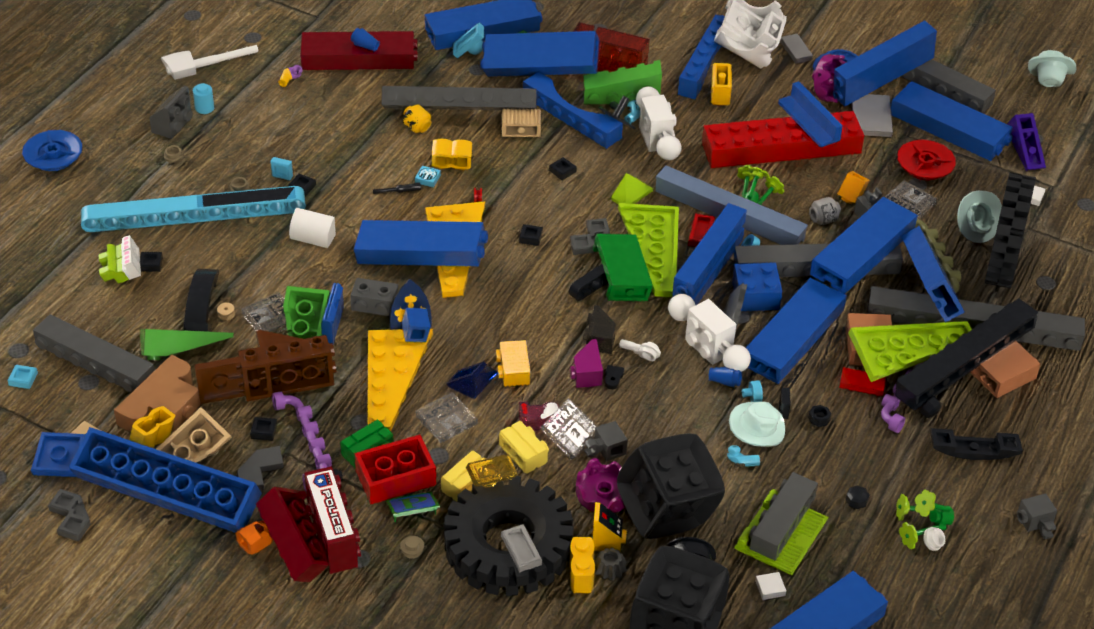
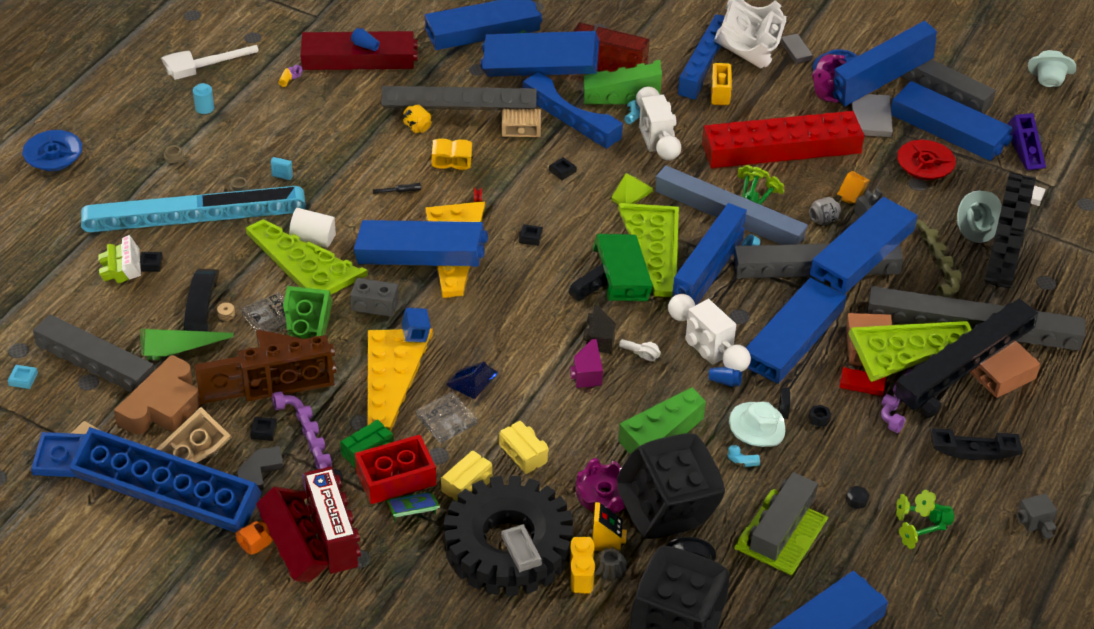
dark grey tile [48,489,91,542] -> none
yellow brick [129,406,175,448] -> none
dark grey slope [149,86,193,139] -> none
black tile [288,174,316,197] -> none
blue piece [321,283,344,344] -> none
dark blue shield [390,279,432,330] -> none
dark tan plate [400,536,424,559] -> none
medium azure tile [415,166,441,188] -> none
medium azure tile [453,23,484,58] -> none
clear yellow tile [466,454,518,488] -> none
yellow brick [496,340,530,387] -> none
clear pink leg [519,401,562,431] -> none
clear tile [540,398,598,460] -> none
dark grey tile [570,218,610,255] -> none
dark grey brick [584,421,628,461] -> none
black shield [598,96,636,129] -> none
black piece [605,365,625,390] -> none
red tile [688,213,715,247] -> none
dark grey slope [723,283,747,333] -> none
blue brick [732,263,782,311] -> none
medium azure tile [742,380,763,402] -> none
white tile [755,572,786,600] -> none
blue panel [778,81,843,147] -> none
clear tile [885,180,937,219] -> none
blue brick [901,226,965,323] -> none
white plate [923,527,945,551] -> none
none -> lime wing [246,219,368,295]
none -> bright green wedge [618,387,706,454]

